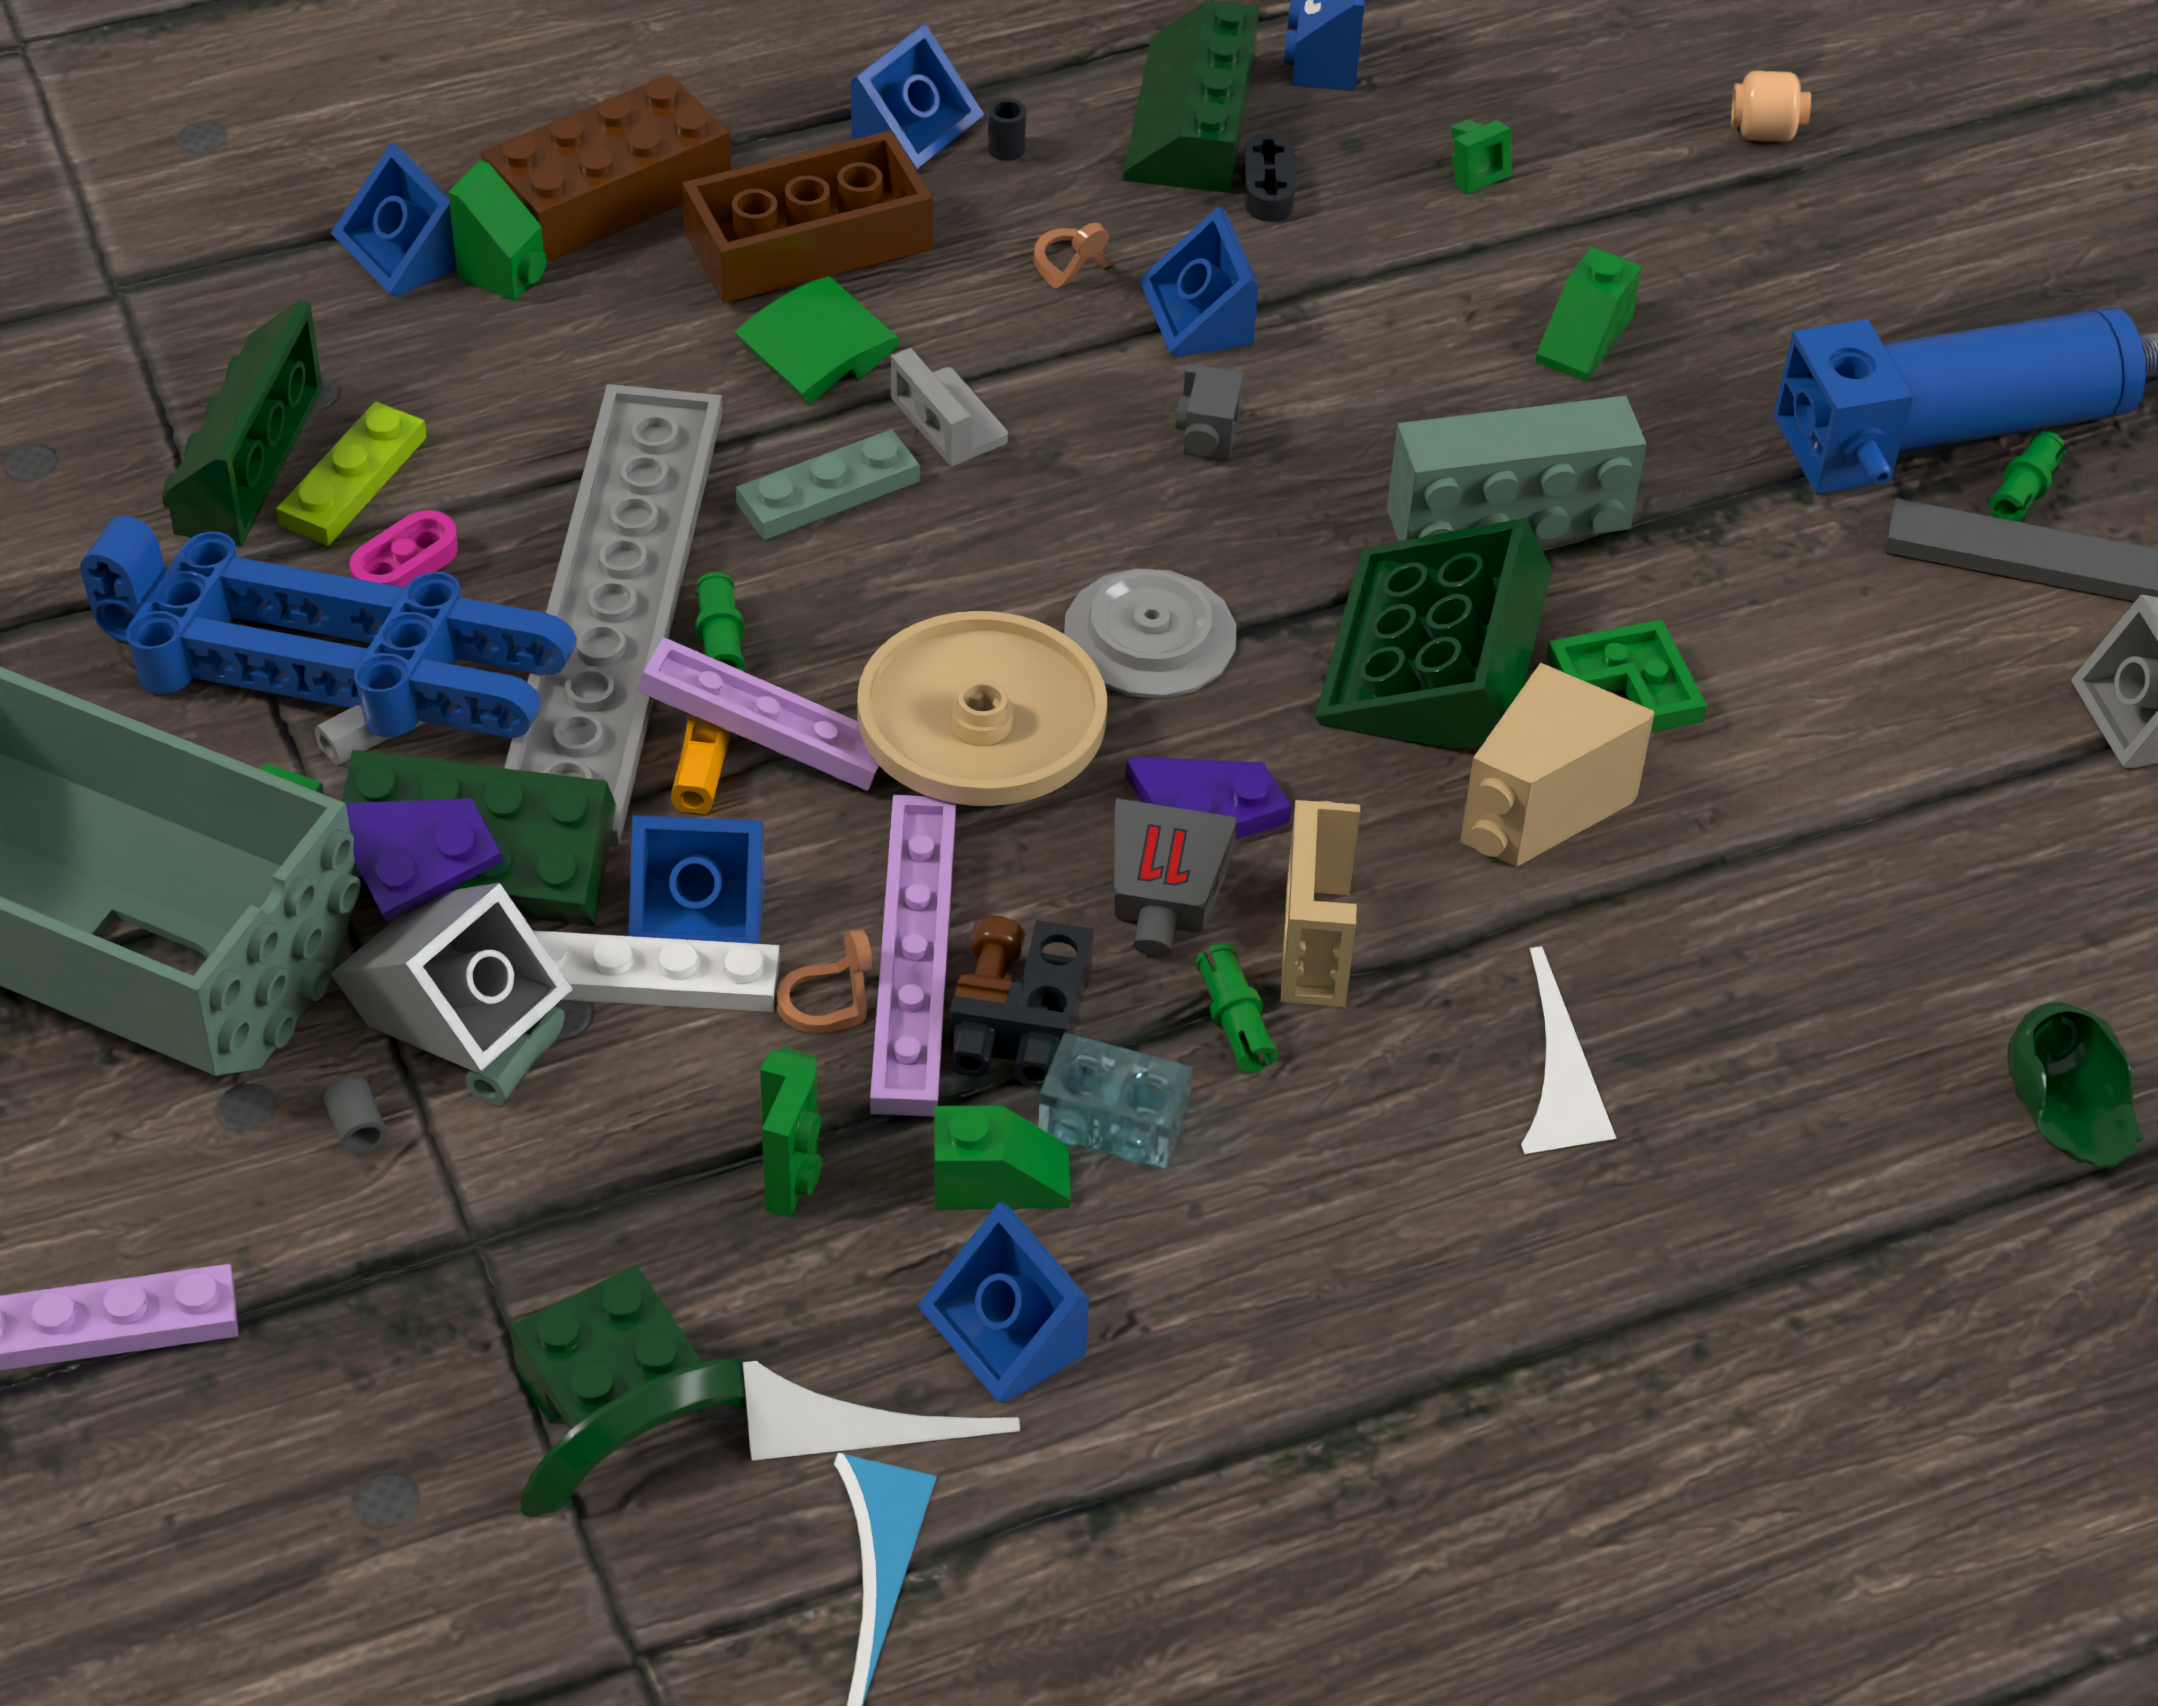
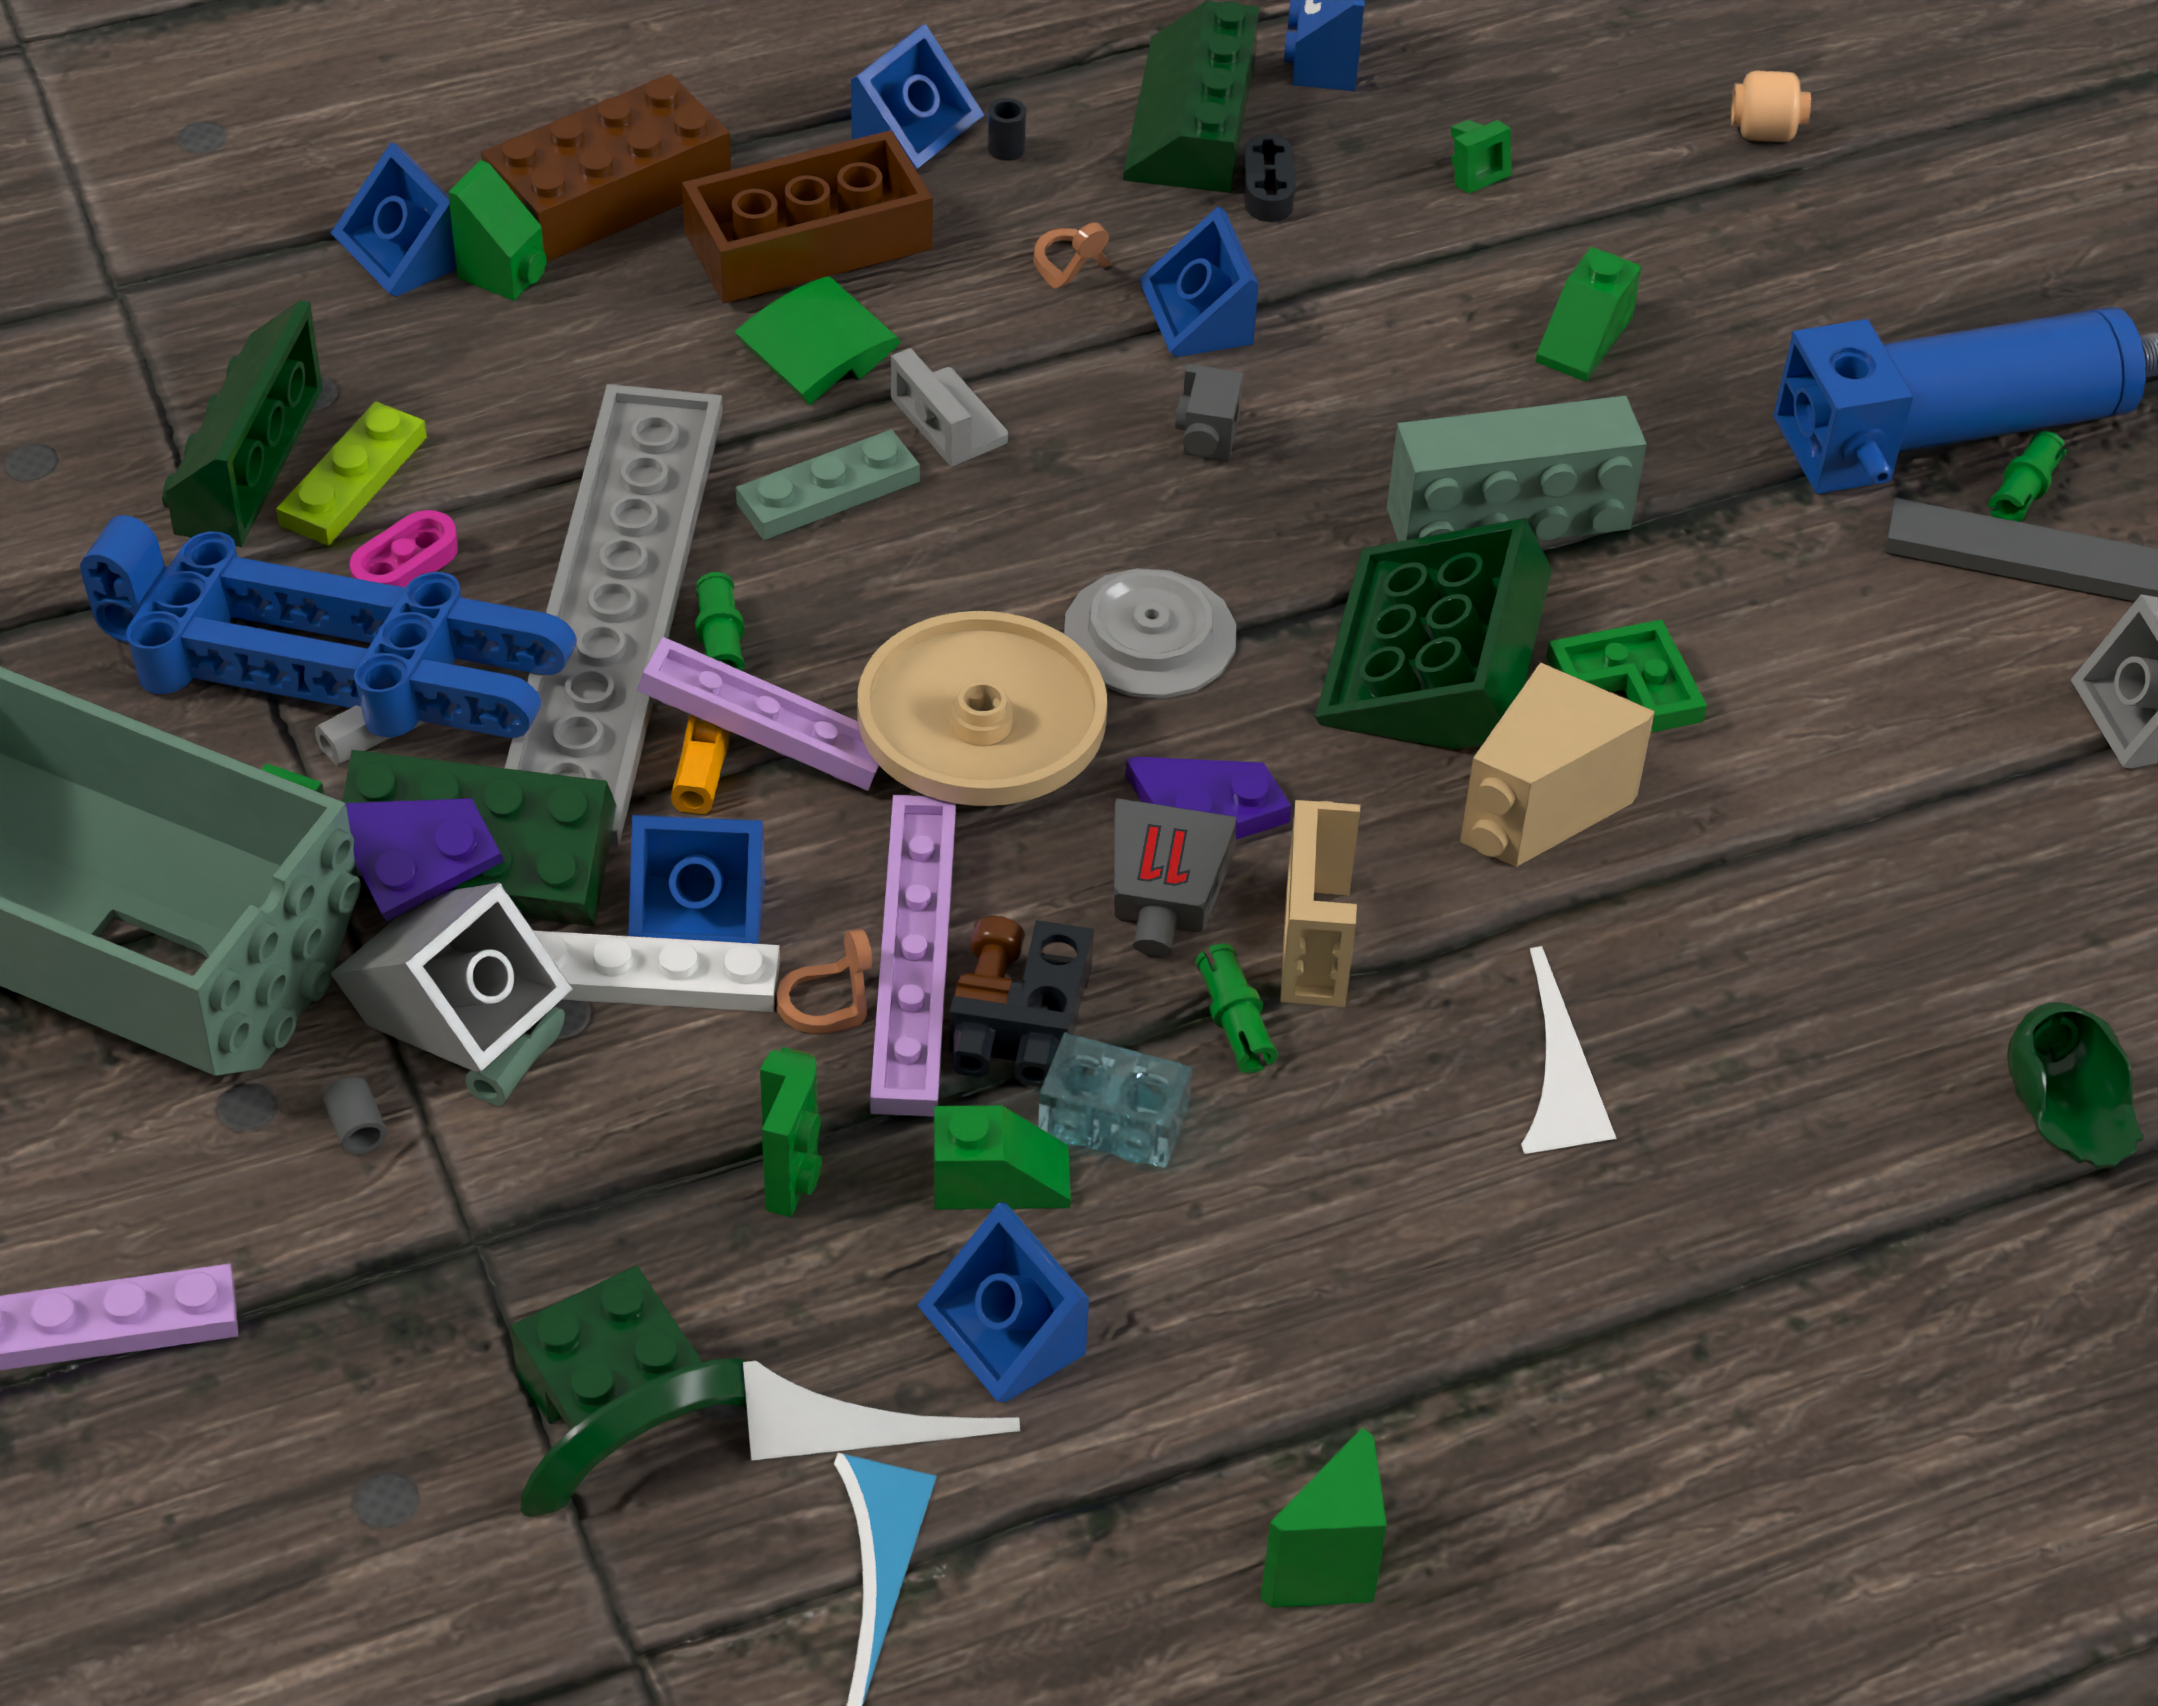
none -> green slope [1260,1428,1387,1608]

